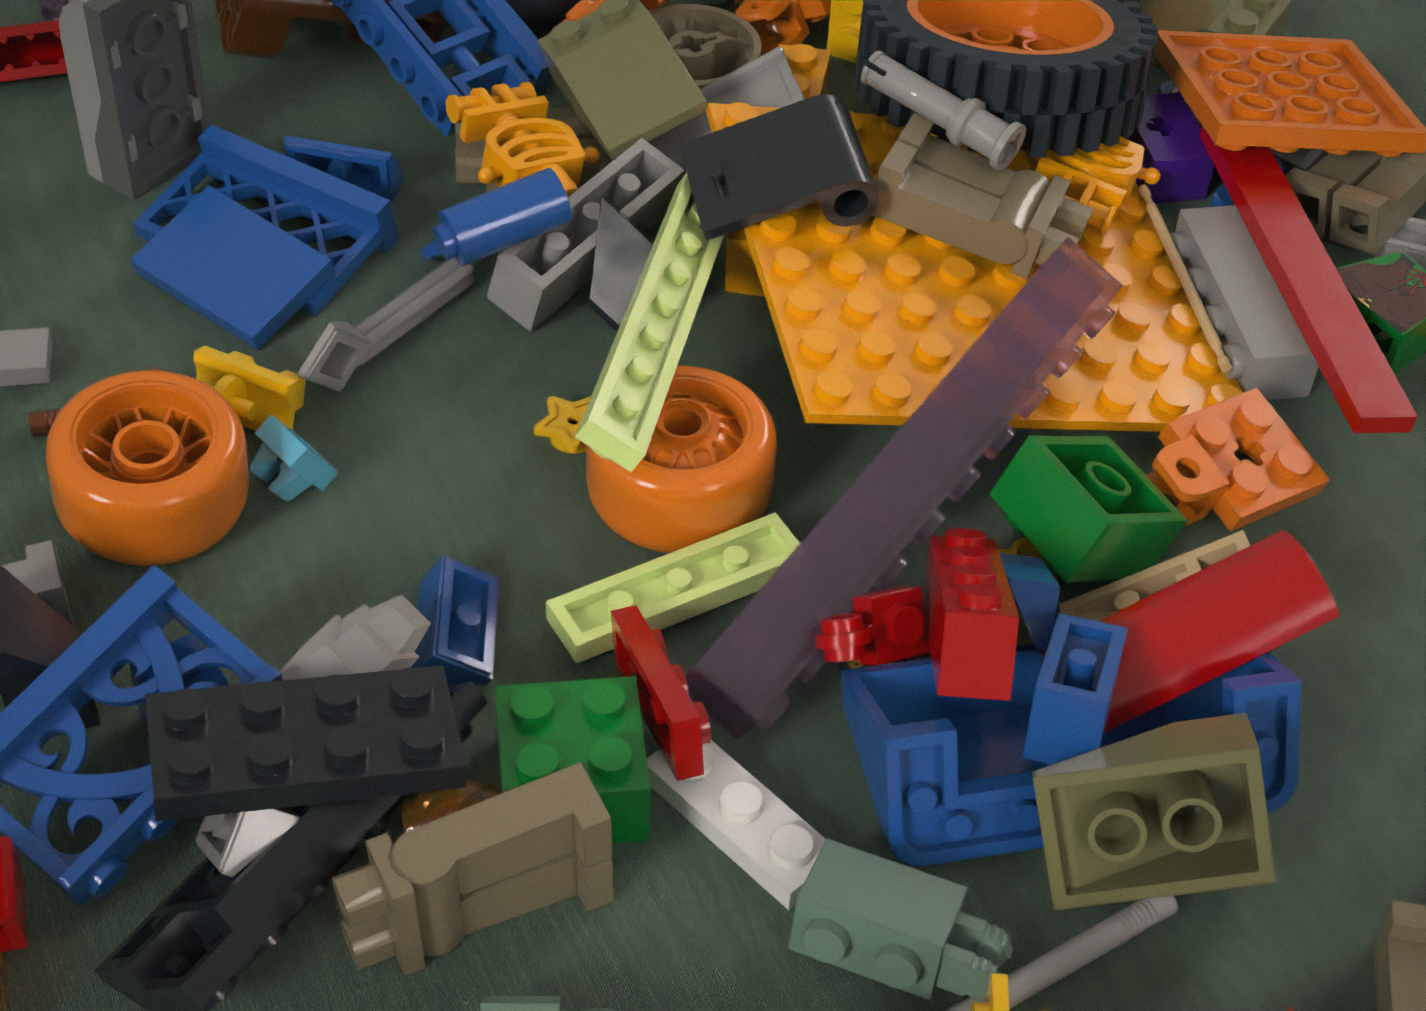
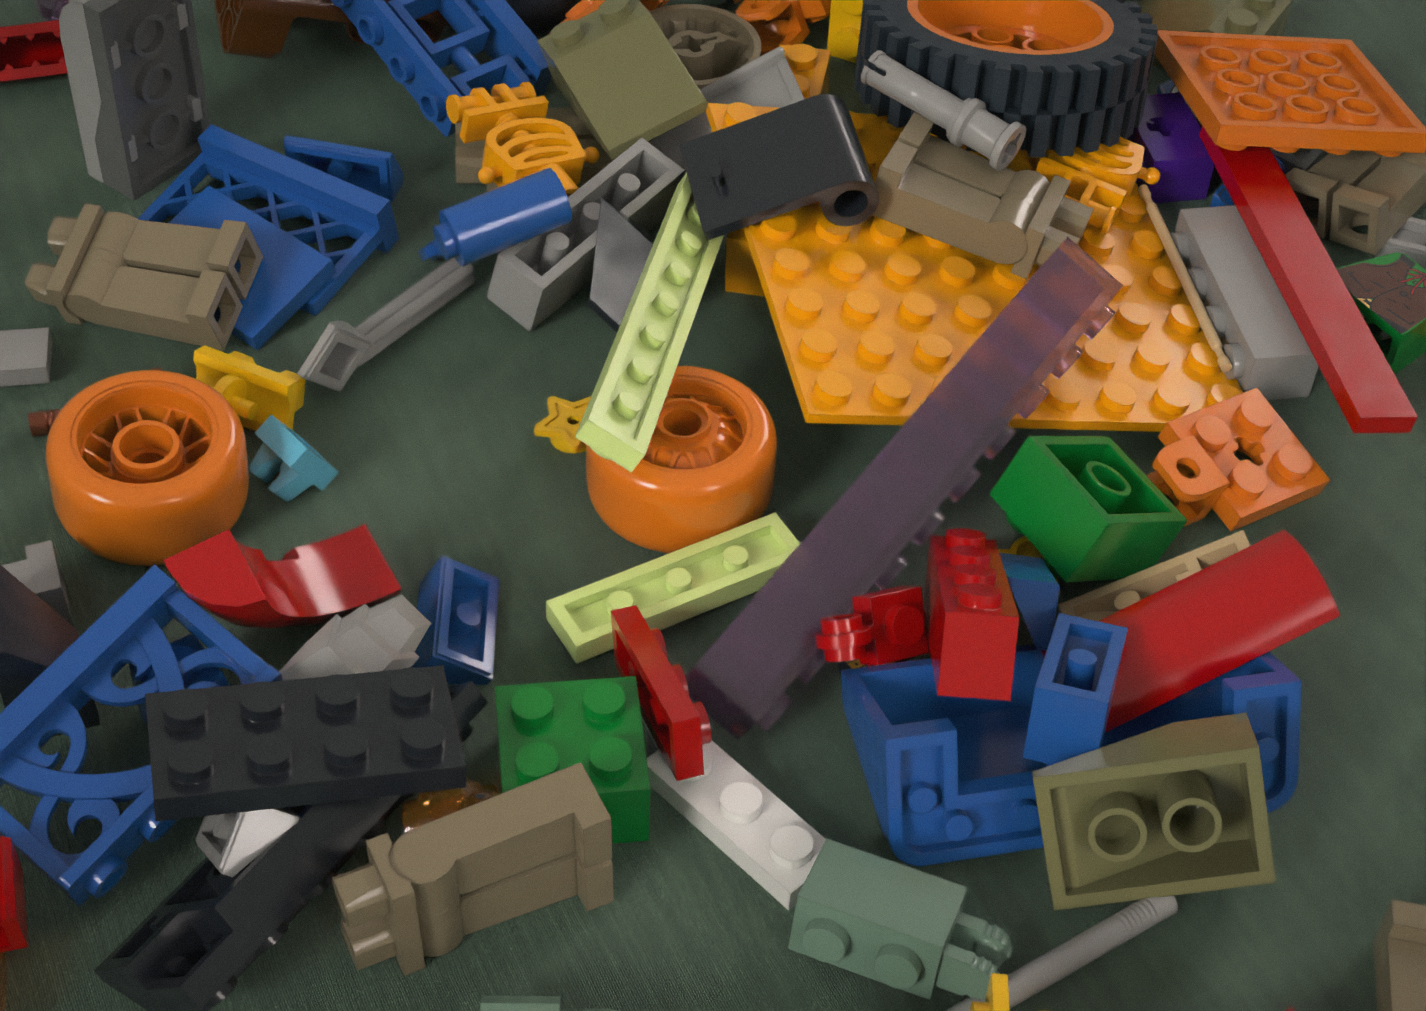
none -> dark tan hips [25,203,263,351]
none -> red brick [163,524,402,628]

